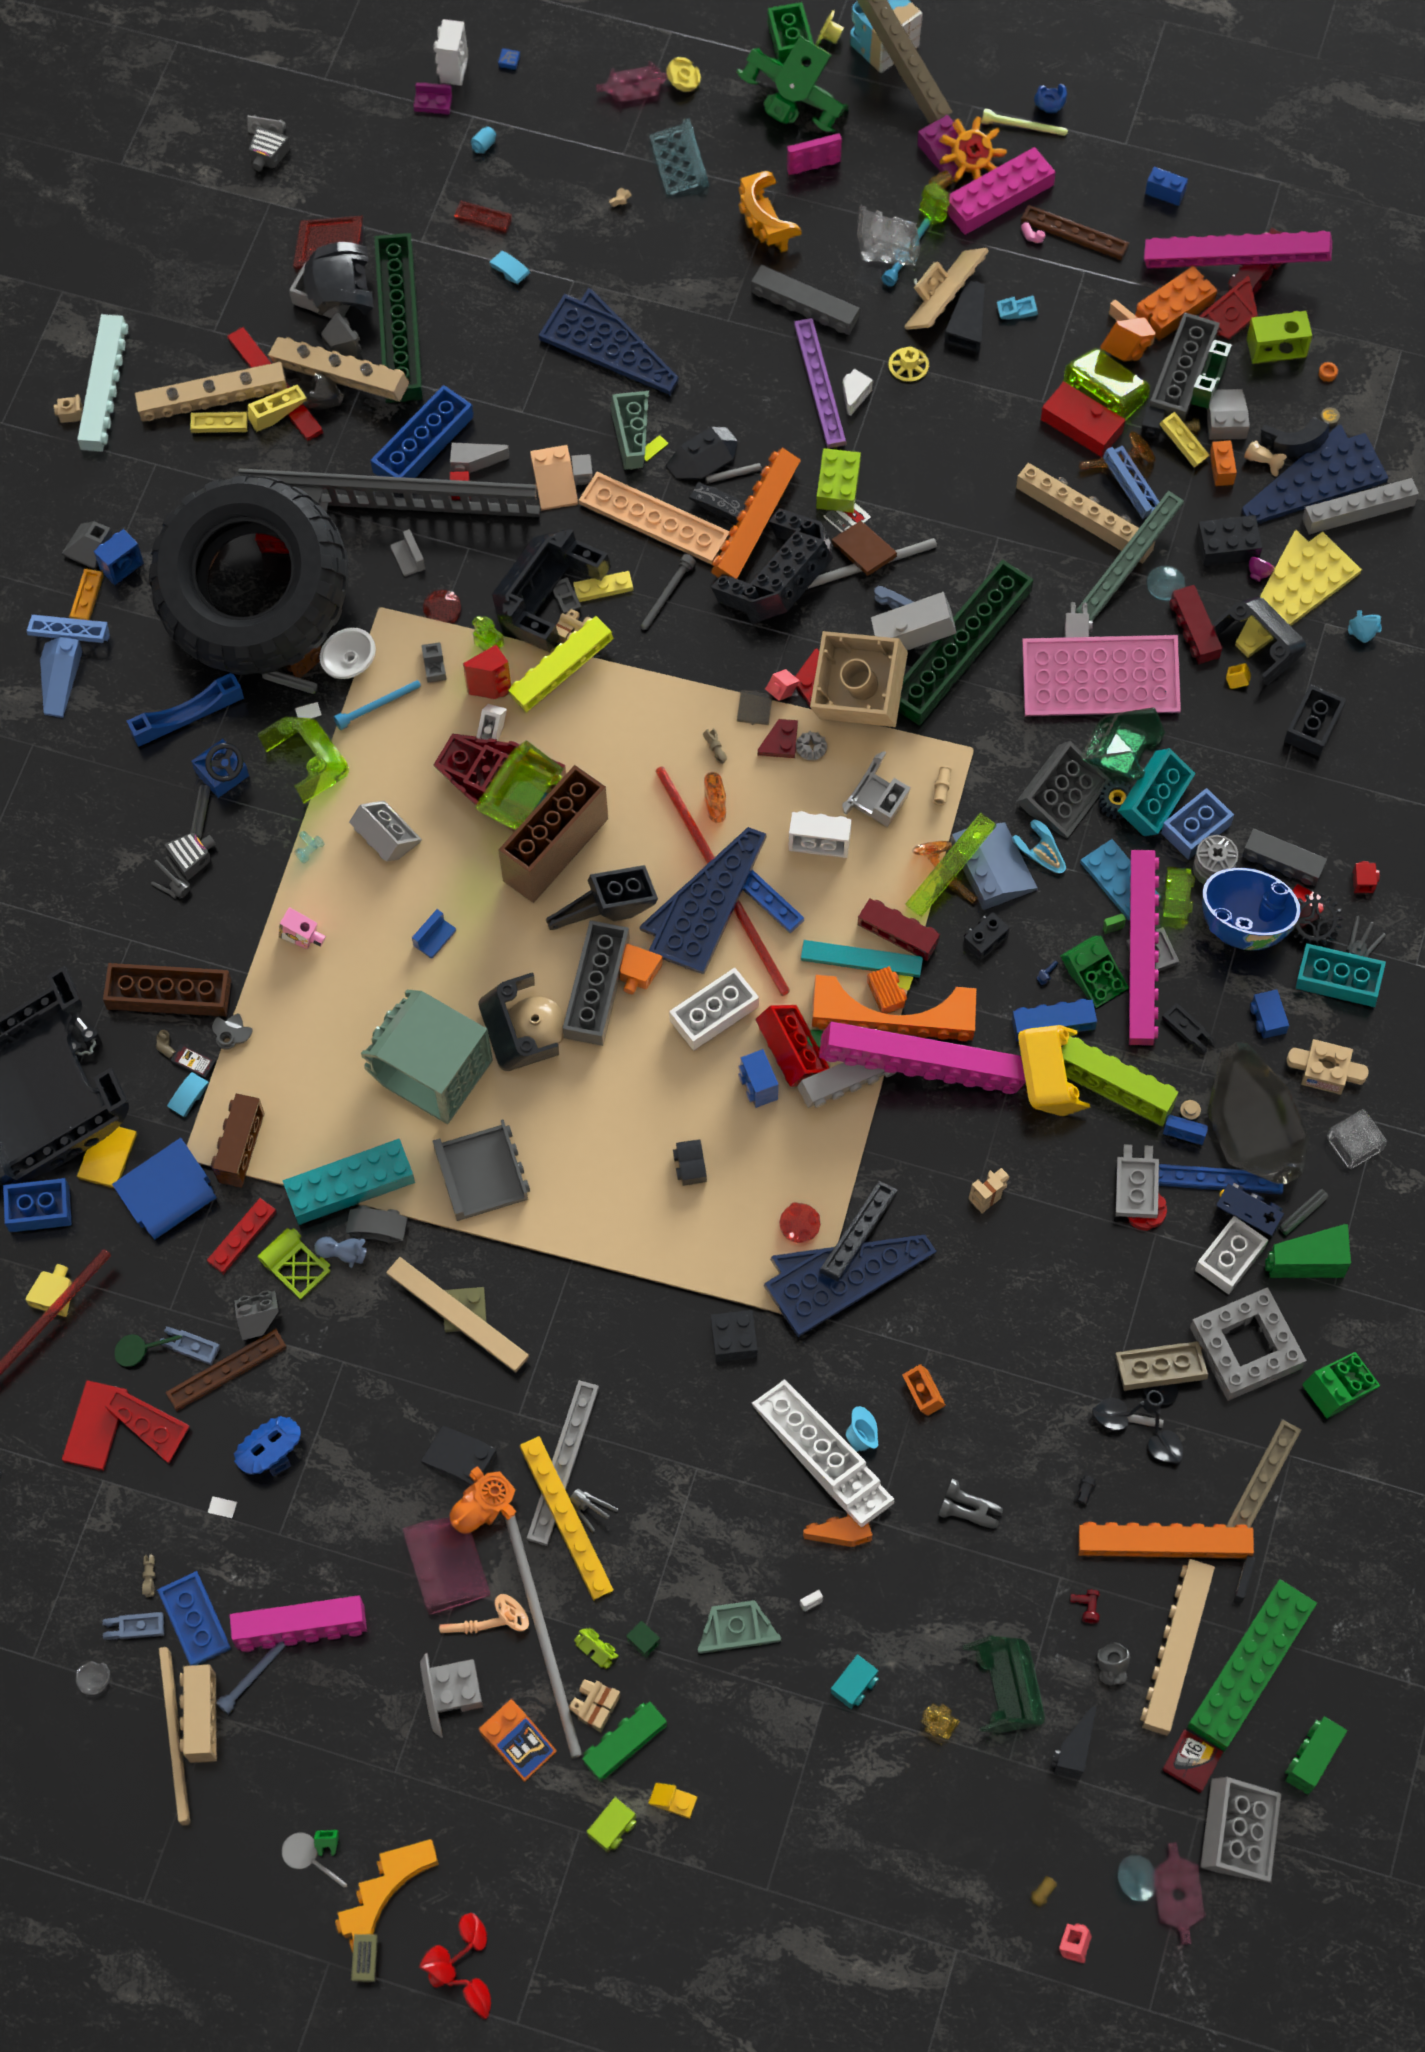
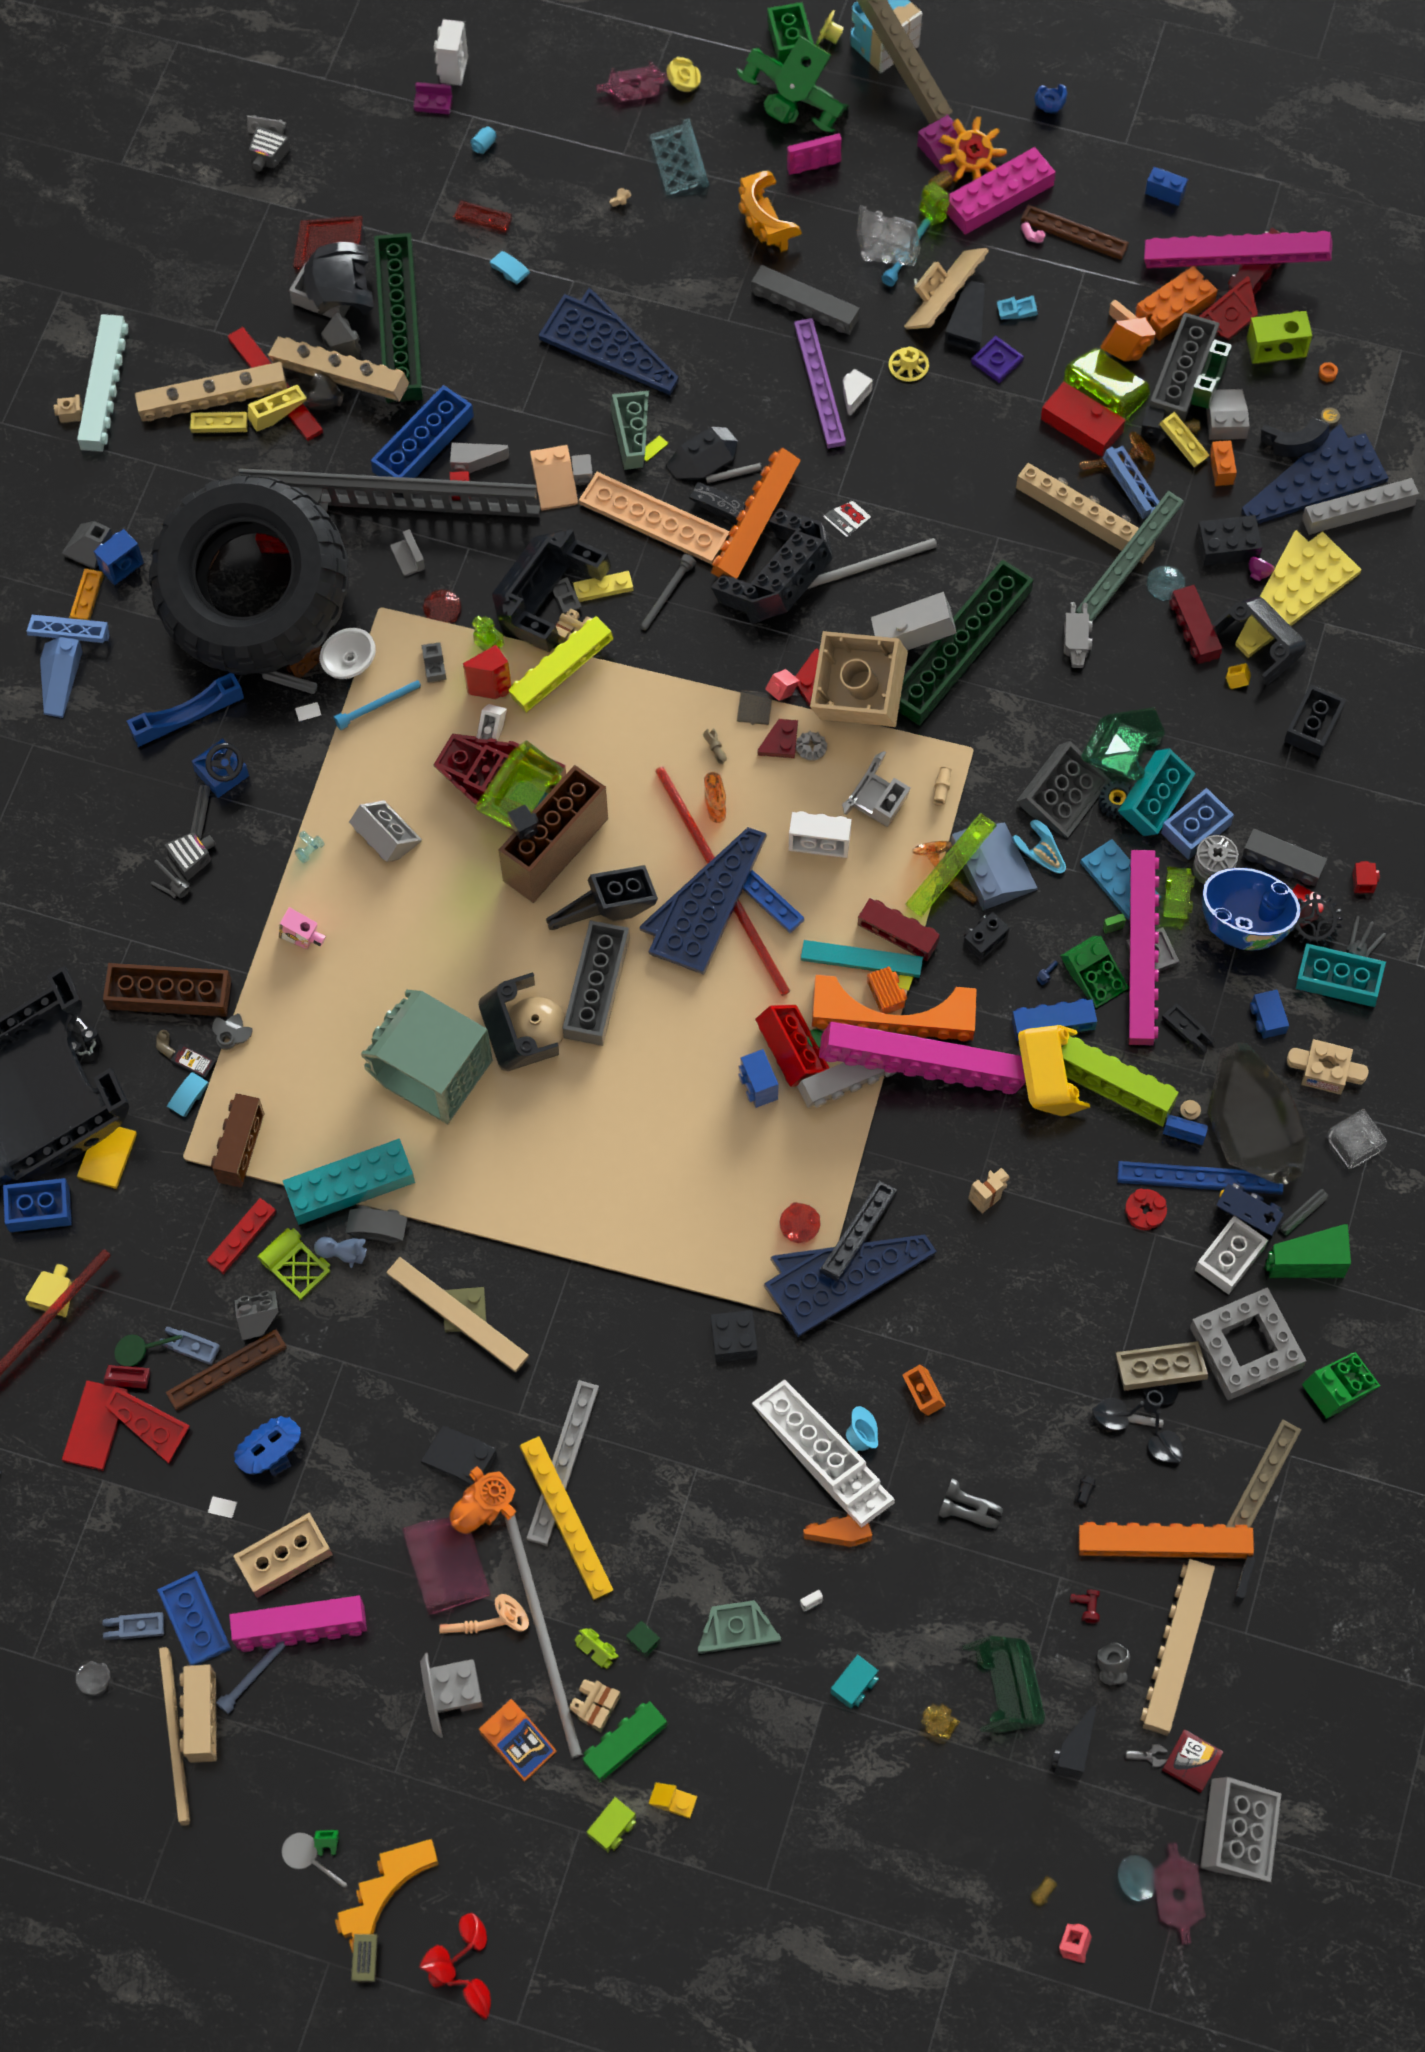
blue piece [112,1138,217,1240] -> none
dark tan piece [142,1554,155,1597] -> none
clear neon green windscreen [257,717,349,803] -> none
blue panel [412,909,456,958] -> none
dark grey panel [433,1119,530,1221] -> none
blue tile [498,48,520,70] -> none
dark grey plant [569,1489,618,1533] -> none
orange torso [620,944,663,995] -> none
white brick [669,968,759,1051] -> none
black brick [673,1139,707,1186] -> none
lime brick [816,448,861,513] -> none
reddish brown tile [831,520,897,576] -> none
sand blue hinge [874,586,913,609] -> none
yellowish green piece [982,109,1068,136] -> none
bright pink plate [1022,635,1181,716] -> none
light grey tile [1116,1144,1159,1218] -> none
green brick [1187,1579,1317,1752] -> none
tan animal [1244,441,1287,477] -> none
green brick [1285,1716,1348,1795] -> none
medium azure helmet [1348,610,1382,643] -> none
none -> dark red tile [104,1365,150,1389]
none -> tan brick [233,1513,332,1598]
none -> black brick [508,804,539,841]
none -> dark purple tile [971,336,1024,383]
none -> flat silver bar [1125,1744,1167,1768]

